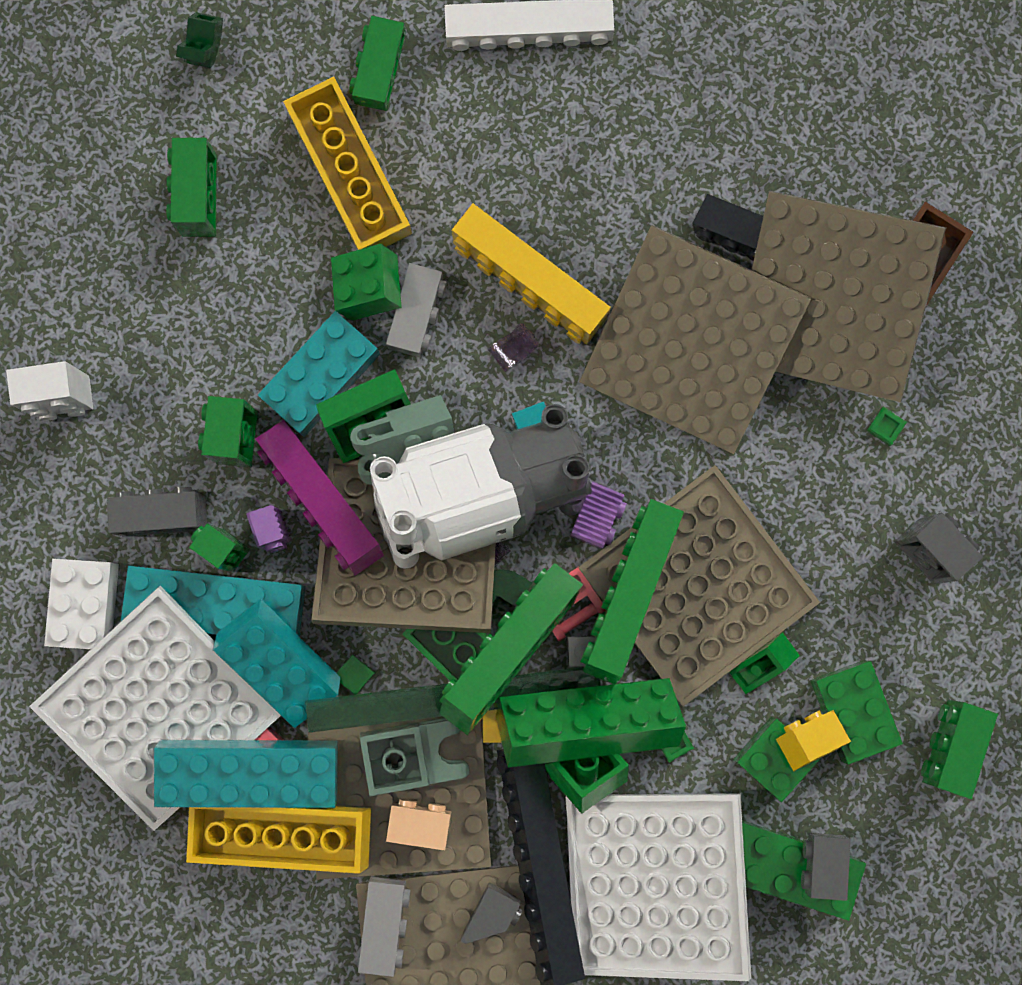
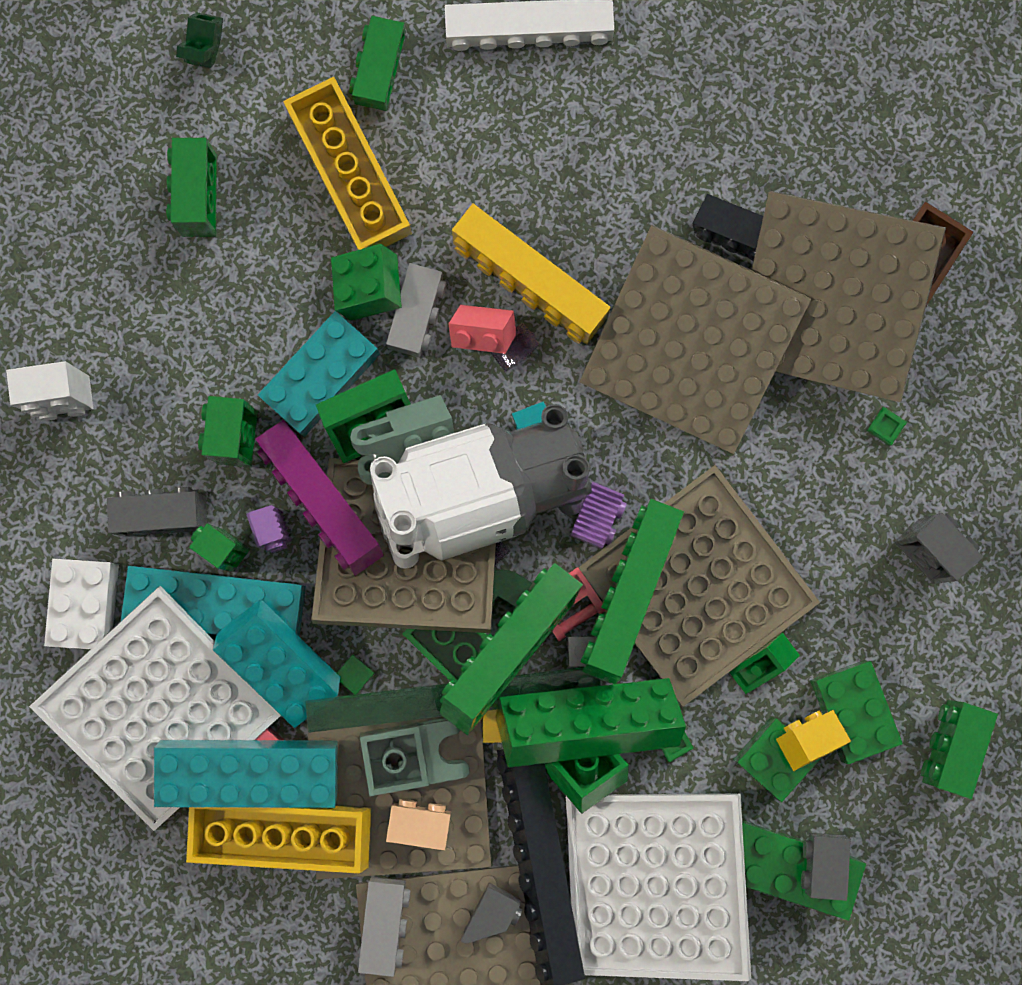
none -> coral brick [449,305,516,354]

